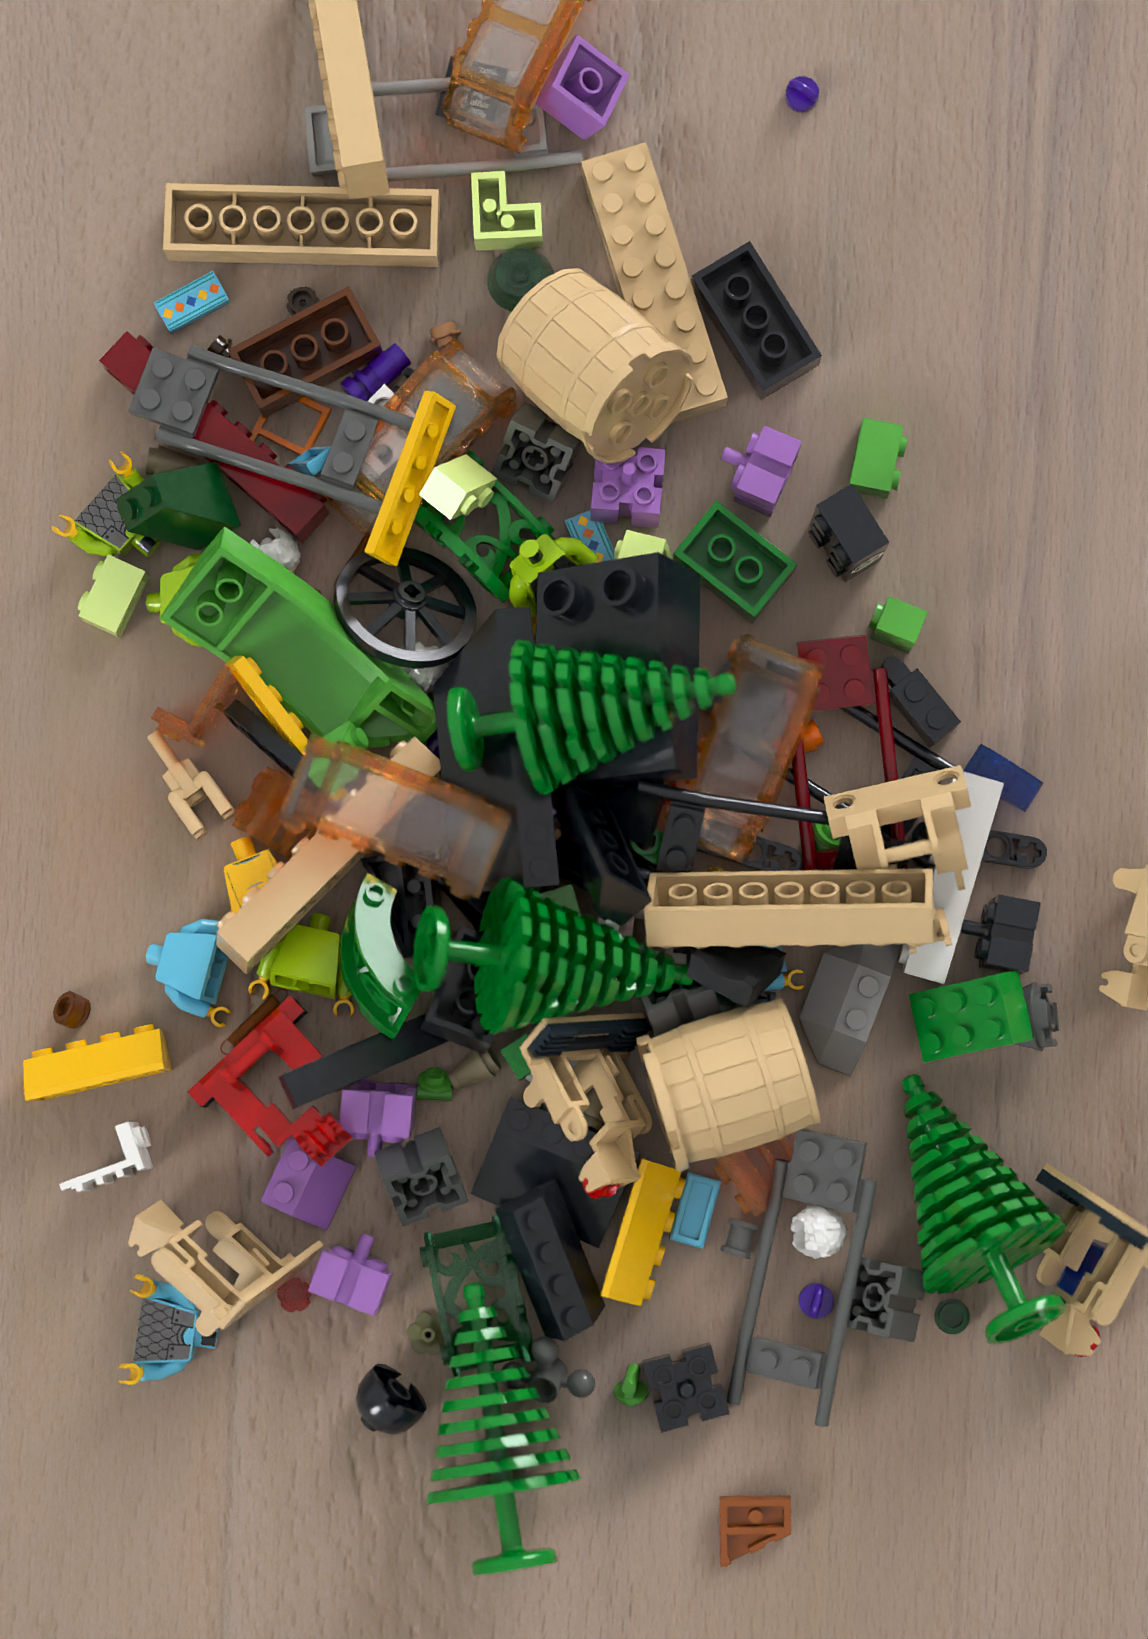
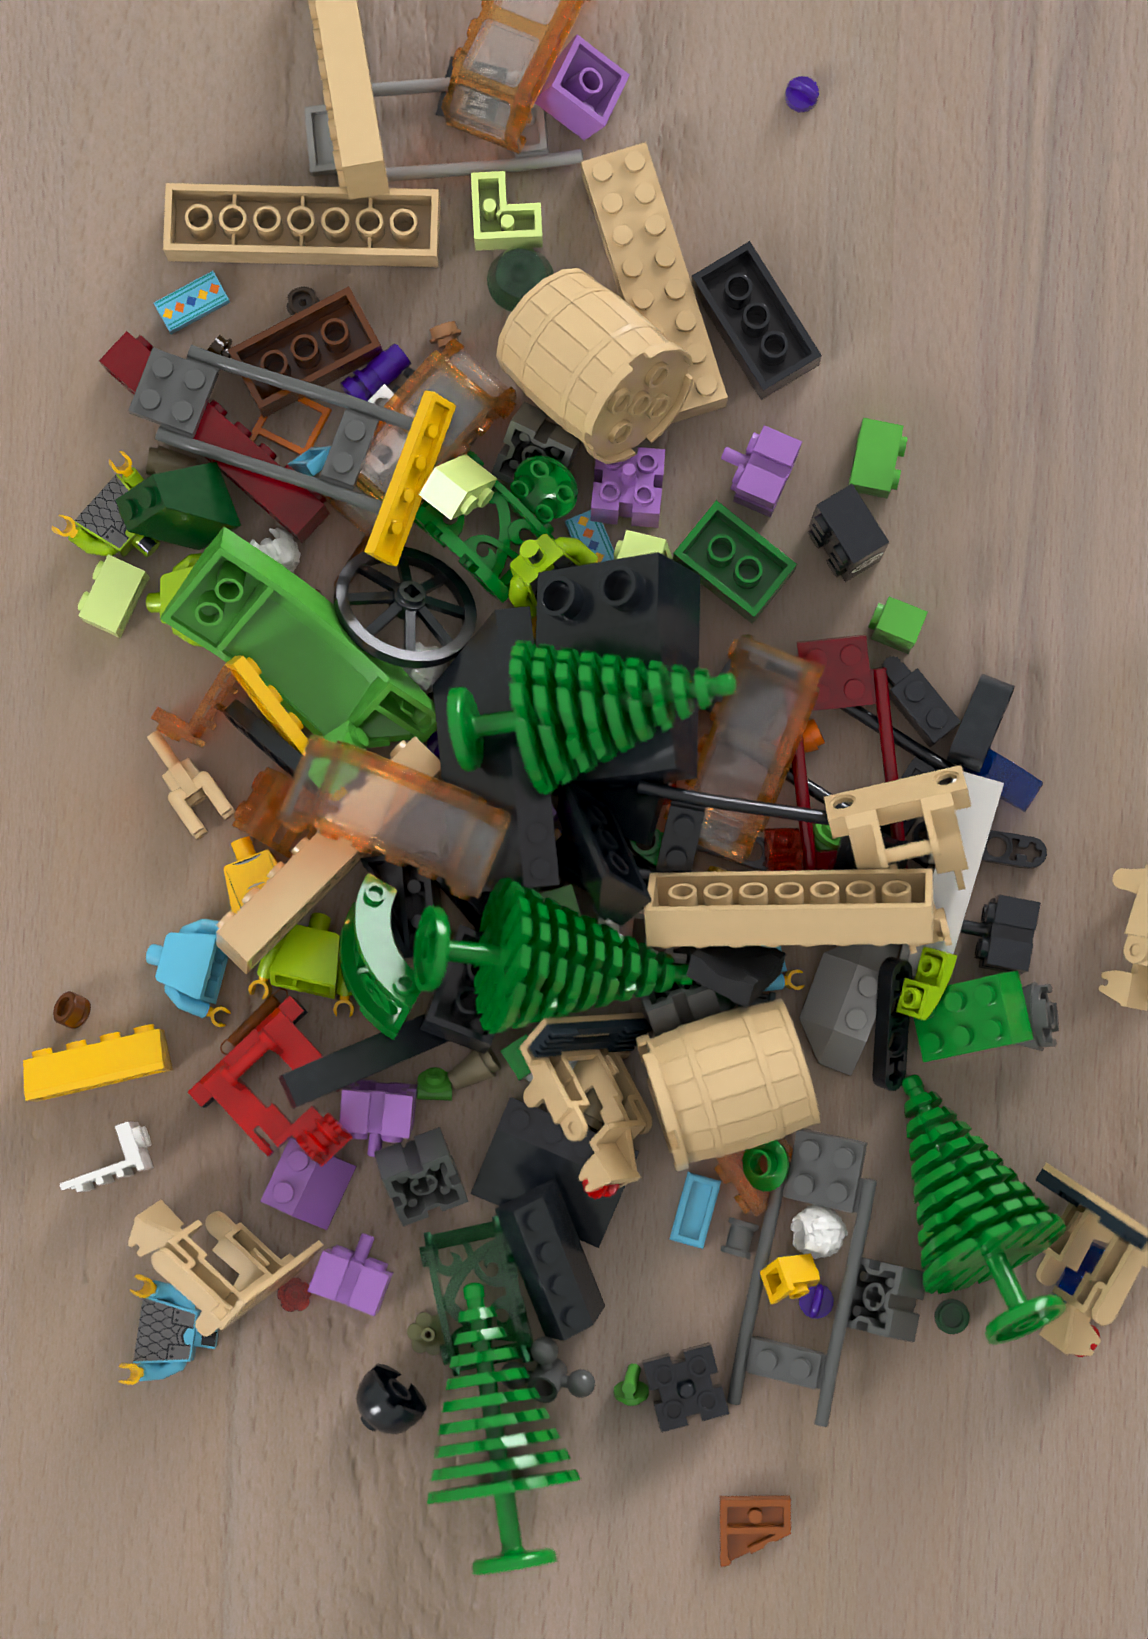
yellow slope [600,1158,686,1306] -> none
none -> green dish [510,456,578,523]
none -> green piece [742,1139,789,1192]
none -> yellow brick [760,1253,820,1304]
none -> clear red slope [764,828,803,871]
none -> black beam [872,957,912,1091]
none -> lime slope [896,946,957,1020]
none -> black beam [946,673,1015,773]

